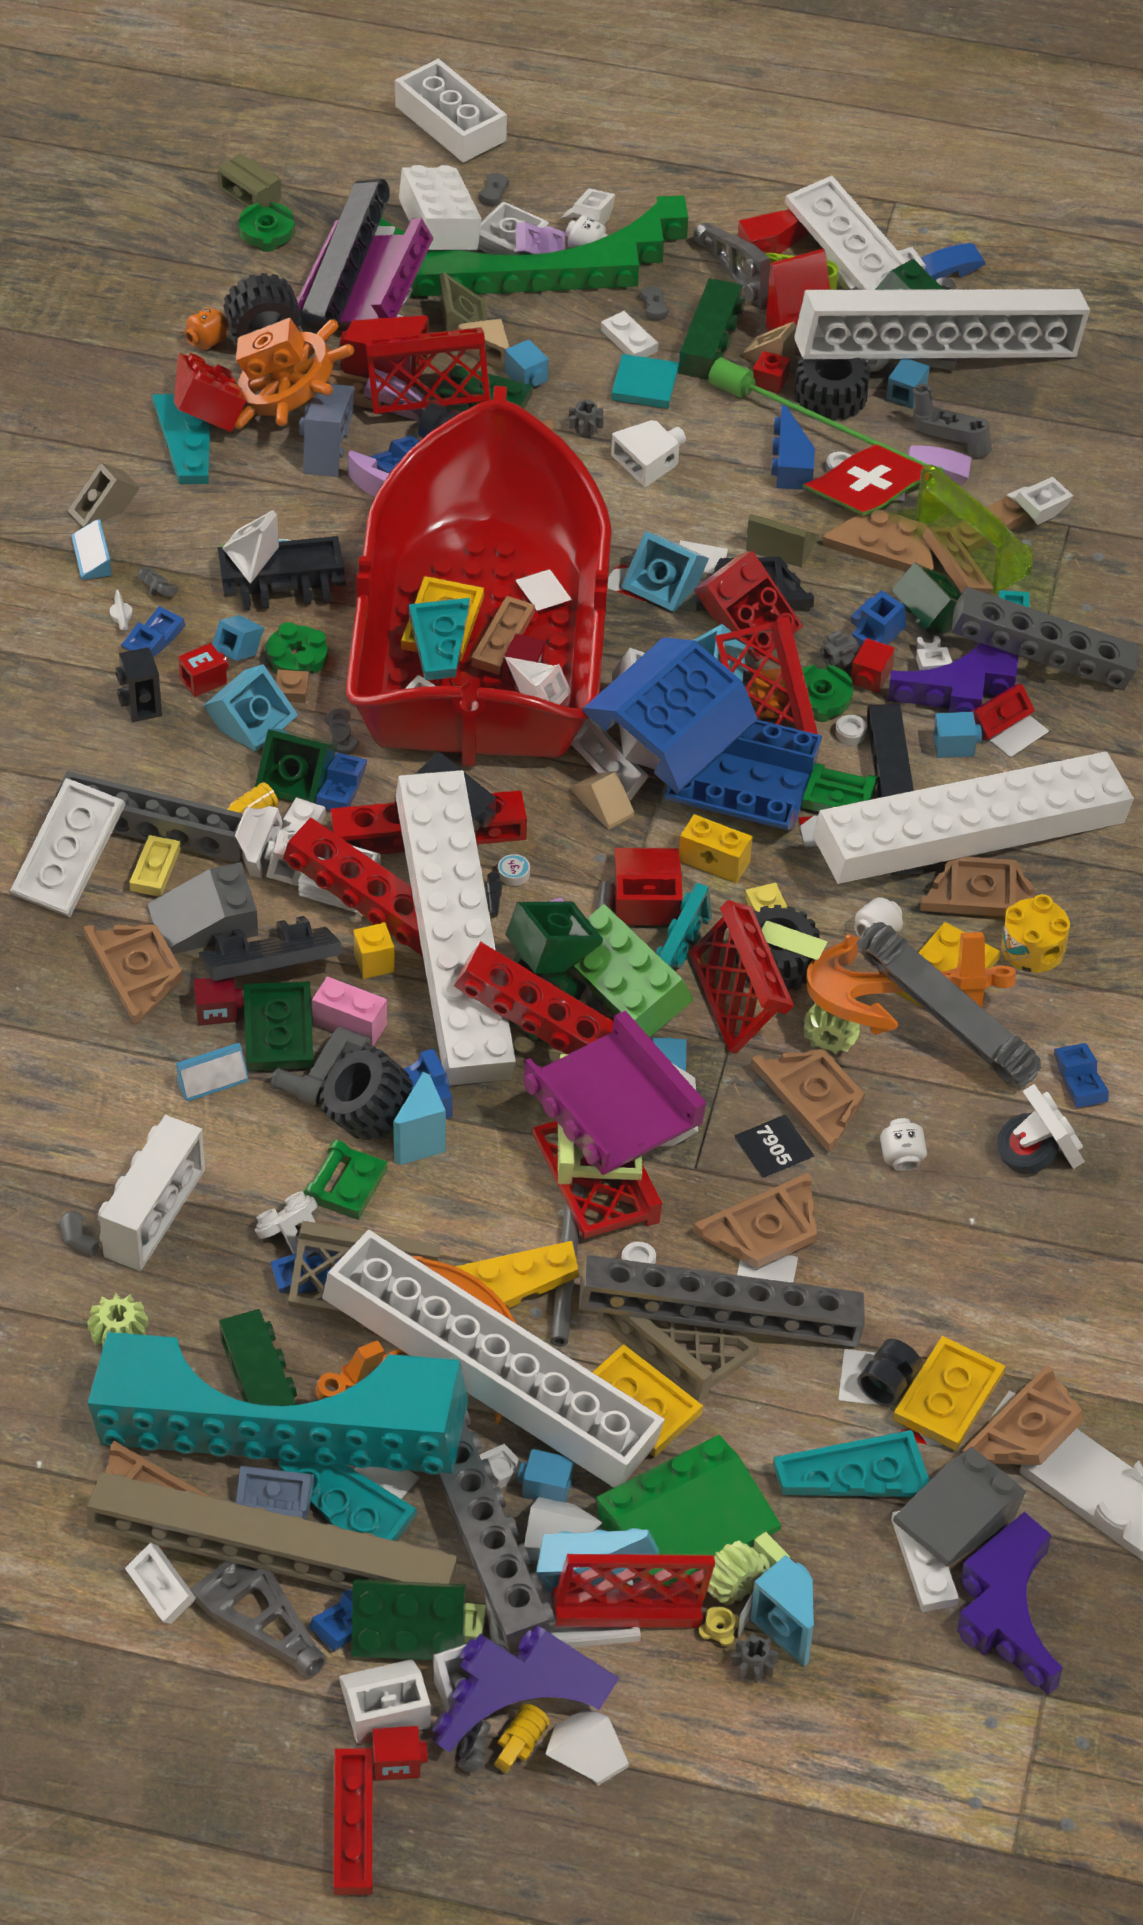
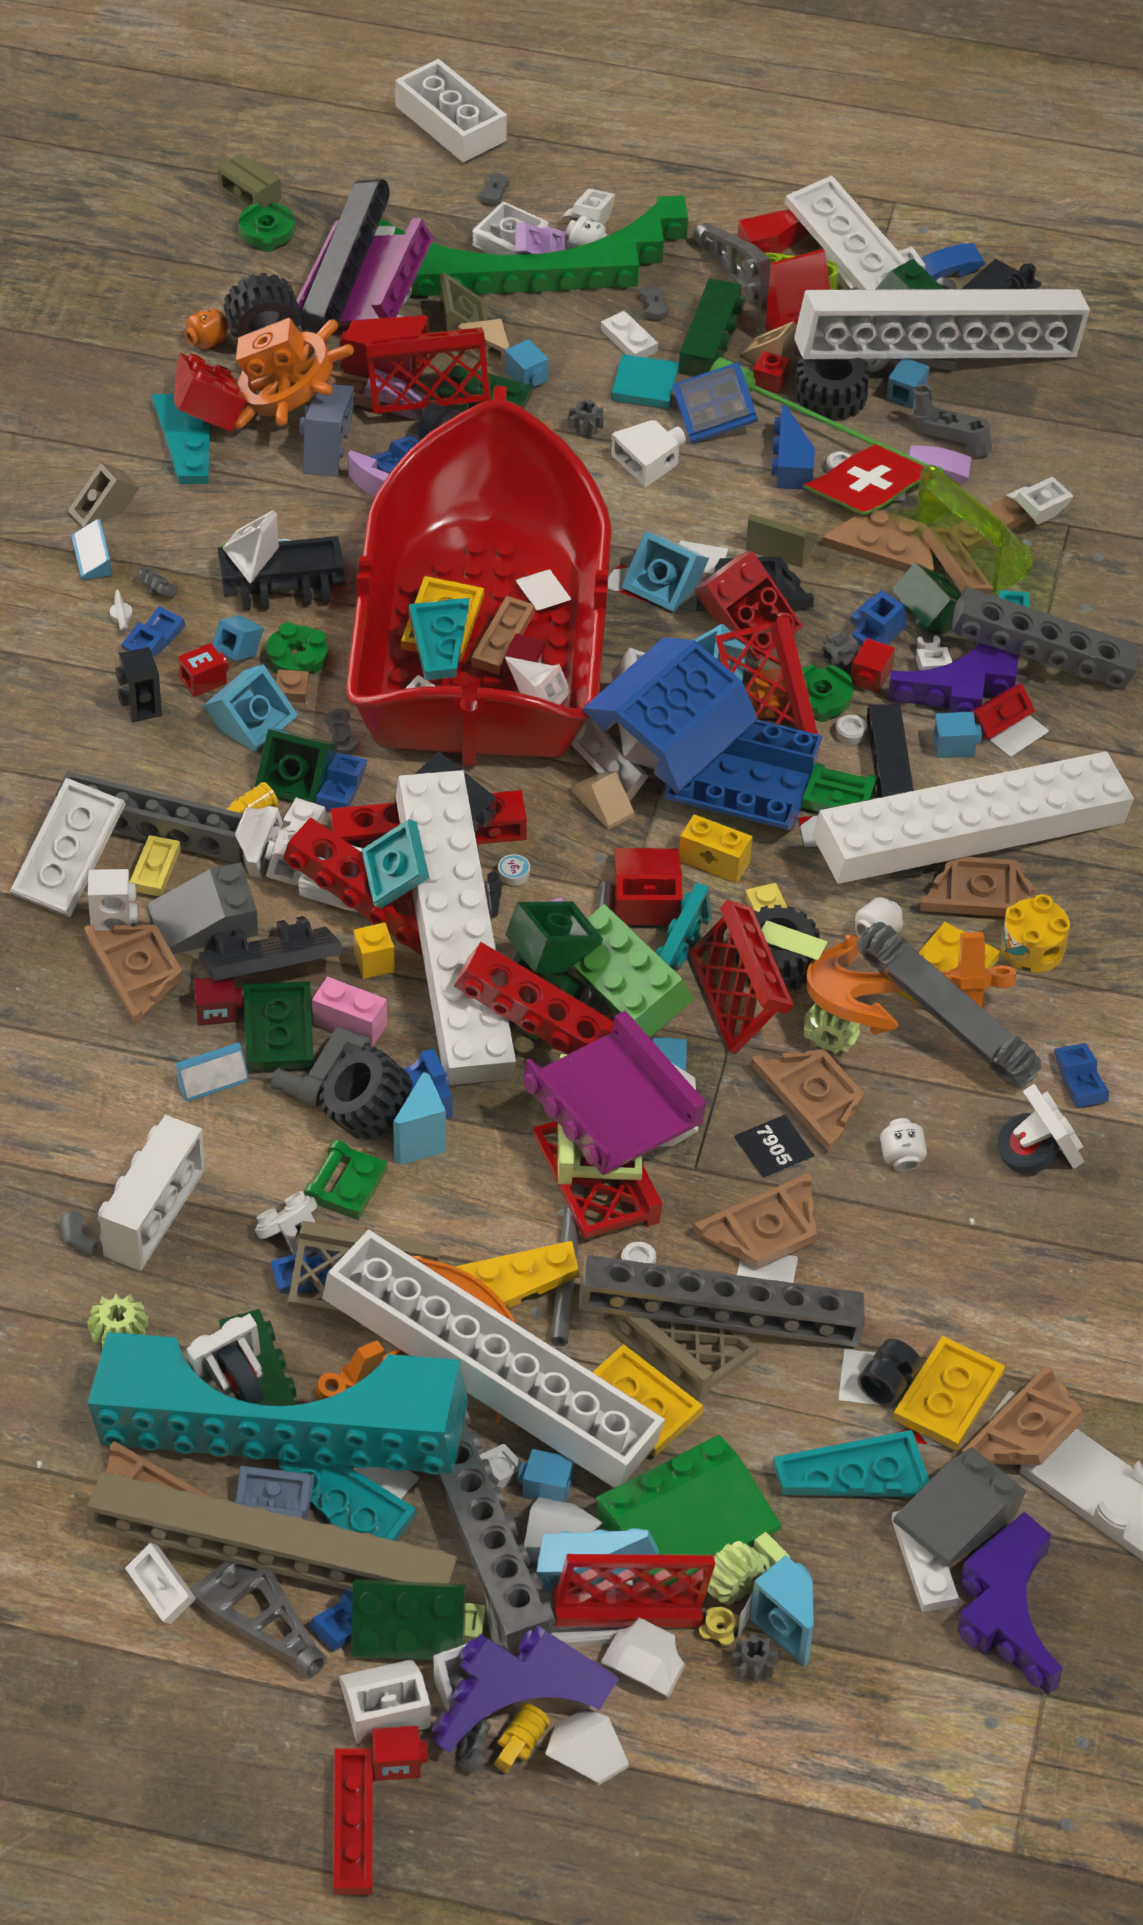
white brick [399,165,481,250] -> none
none -> white brick [88,869,138,931]
none -> white plate [186,1314,264,1404]
none -> teal tile [362,819,430,908]
none -> white slope [601,1618,686,1698]
none -> clear piece [672,362,758,444]
none -> black hinge [963,258,1042,290]

